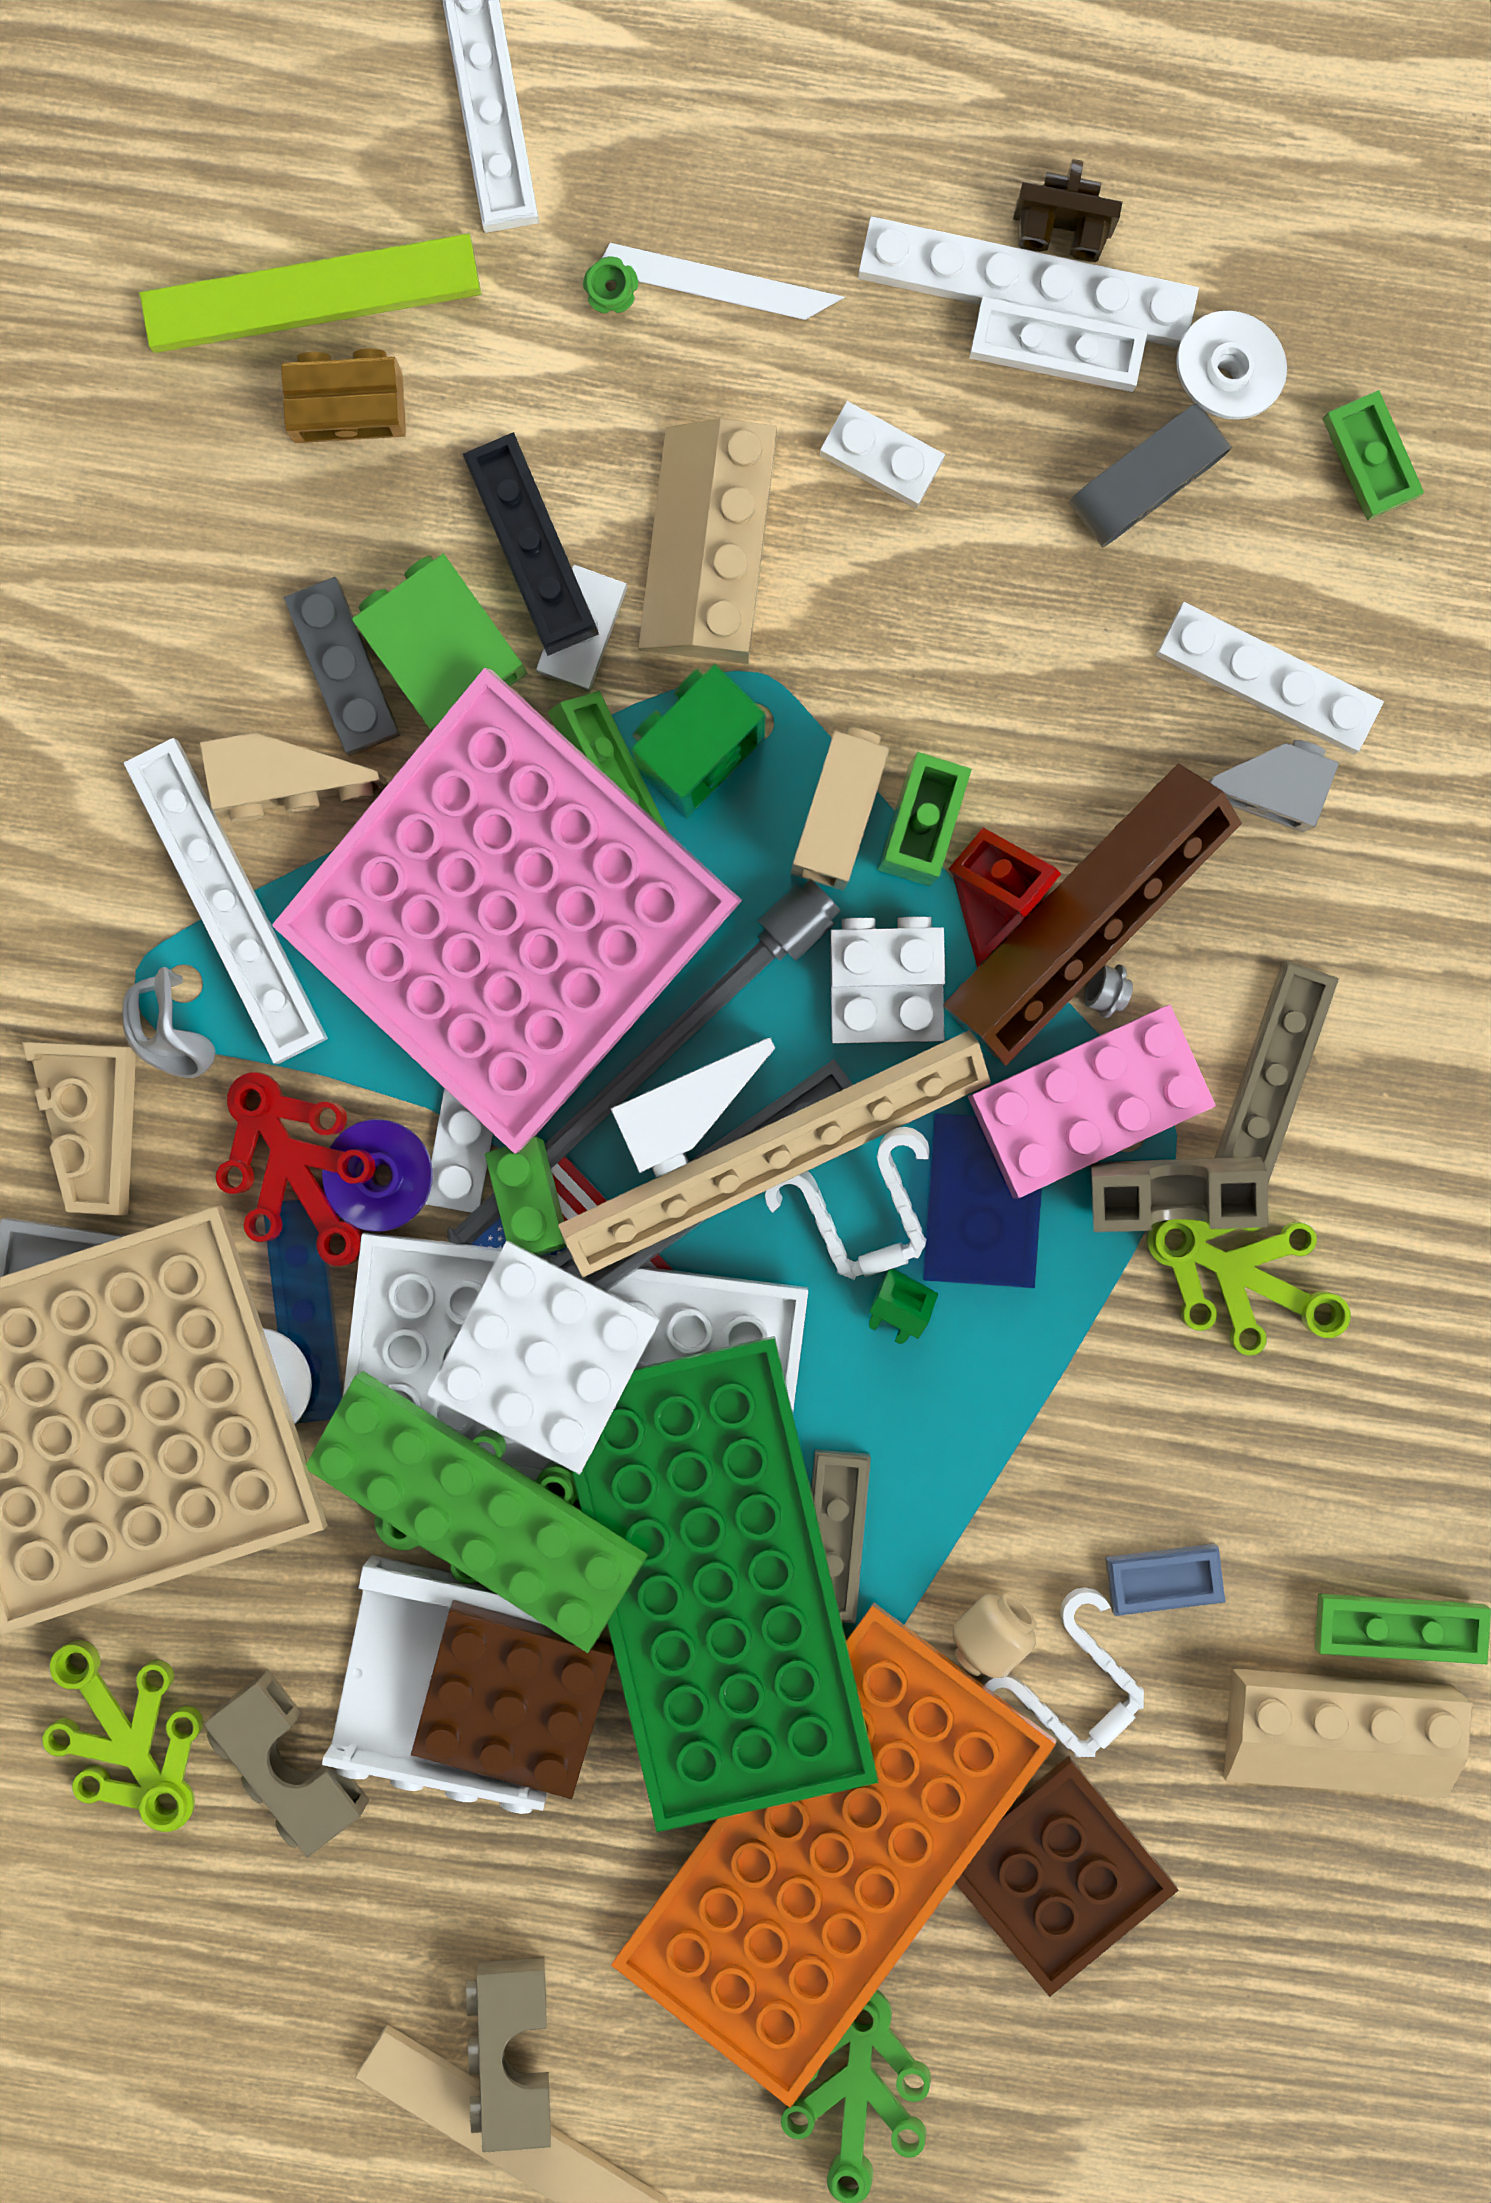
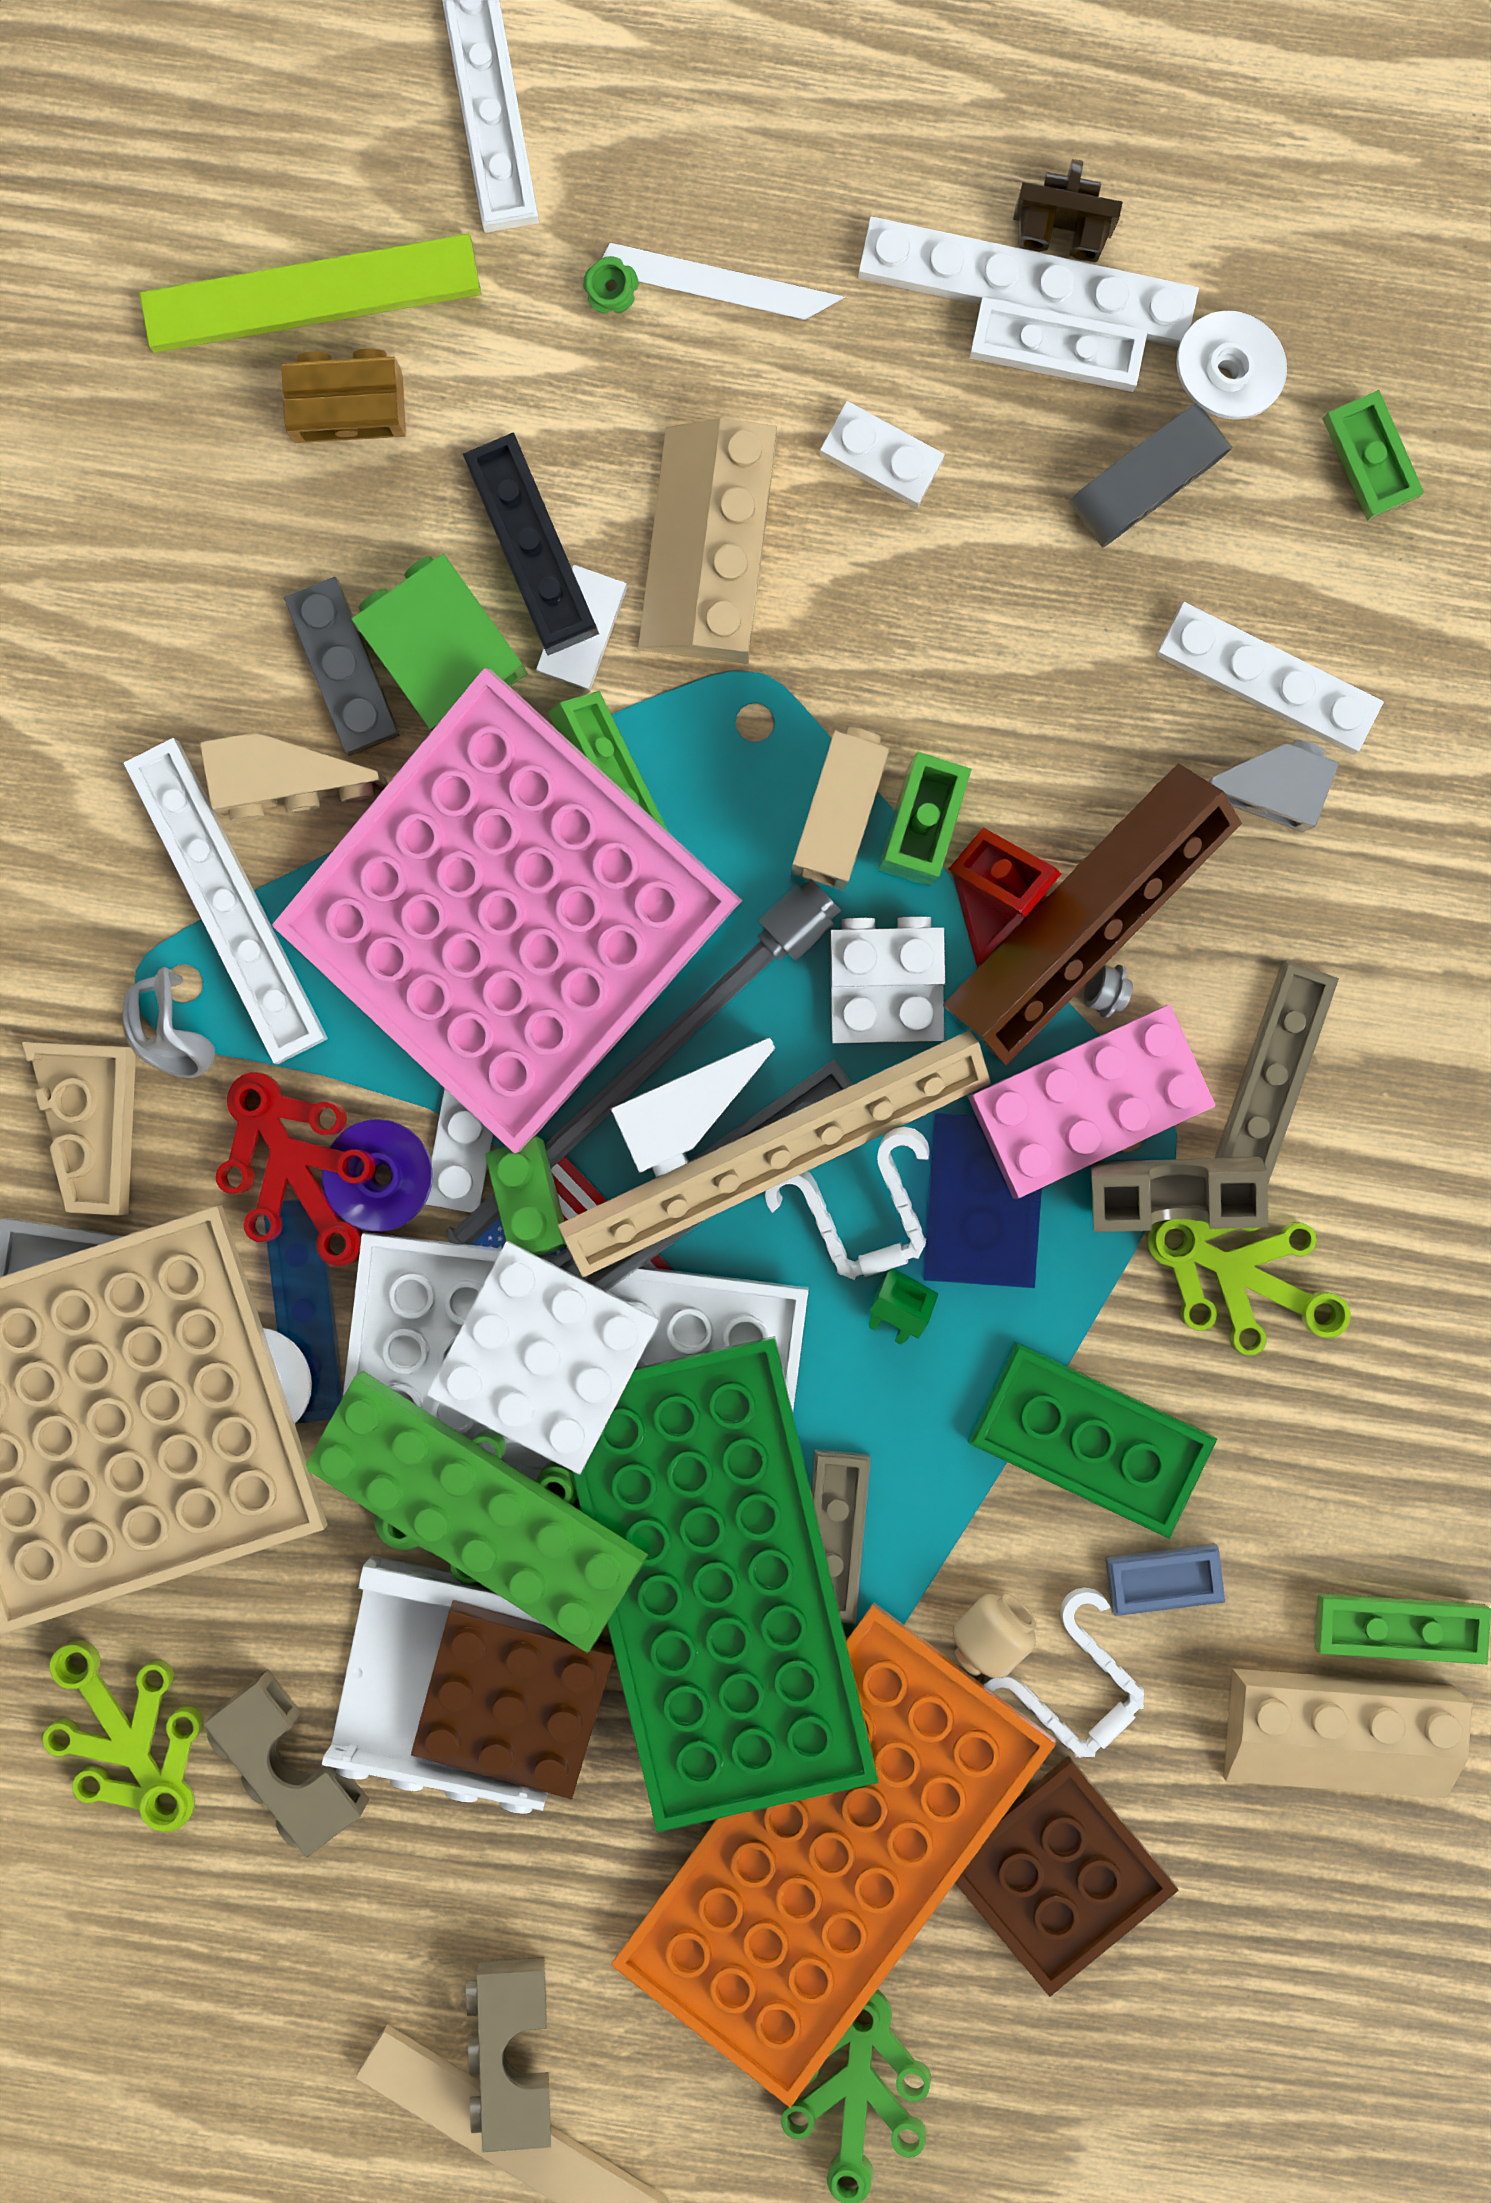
green brick [631,664,766,819] -> none
none -> green tile [967,1342,1218,1539]

